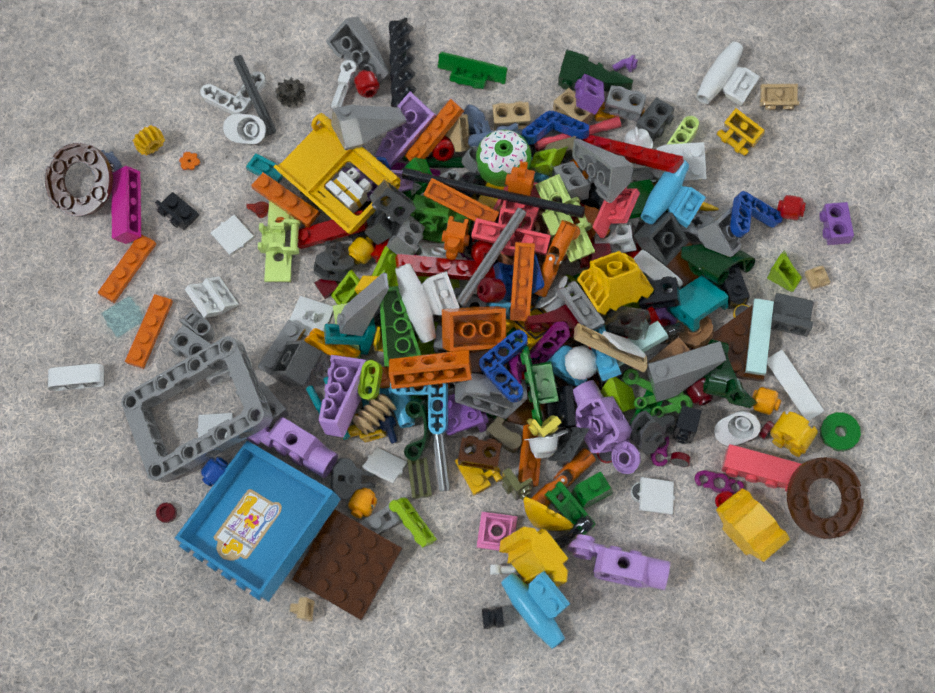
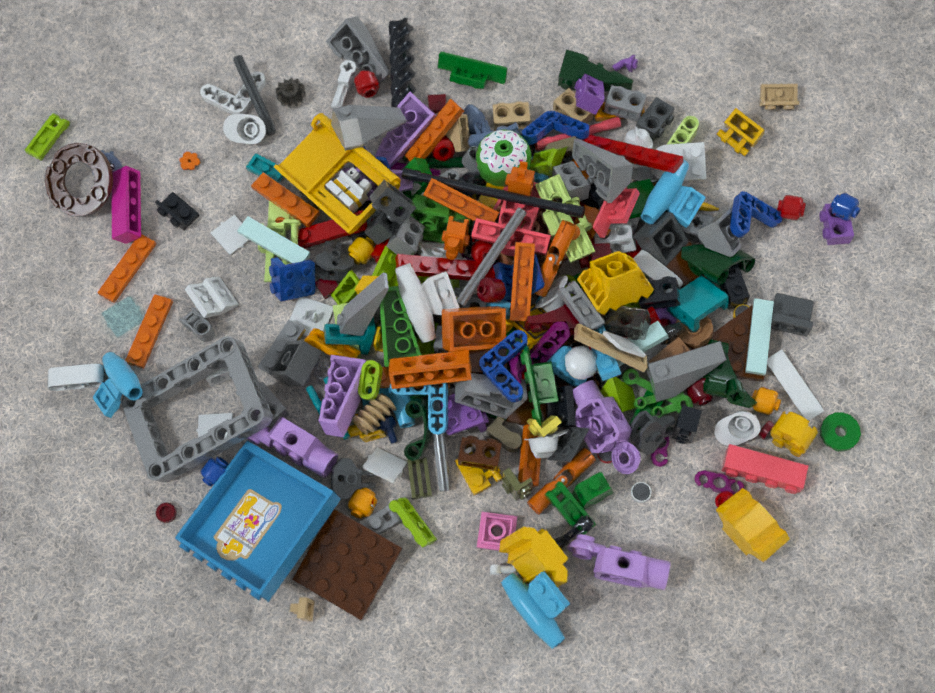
yellow gear [133,125,165,156] -> none
light grey brick [168,325,211,367] -> none
clear red piece [246,201,269,218] -> none
black wheel [482,606,504,629] -> none
yellow brick [523,497,574,531] -> none
white piece [638,477,675,515] -> none
dark red tile [670,452,691,467] -> none
white plate [696,42,760,106] -> none
lime slope [767,250,802,292] -> none
reddish brown plate [787,457,864,539] -> none
tan tile [804,266,830,290] -> none
none -> lime plate [25,113,70,161]
none -> medium azure plate [93,352,143,418]
none -> light aqua tile [237,216,311,264]
none -> blue bracket [269,257,315,302]
none -> dark red tile [428,94,446,113]
none -> blue head [830,193,861,221]

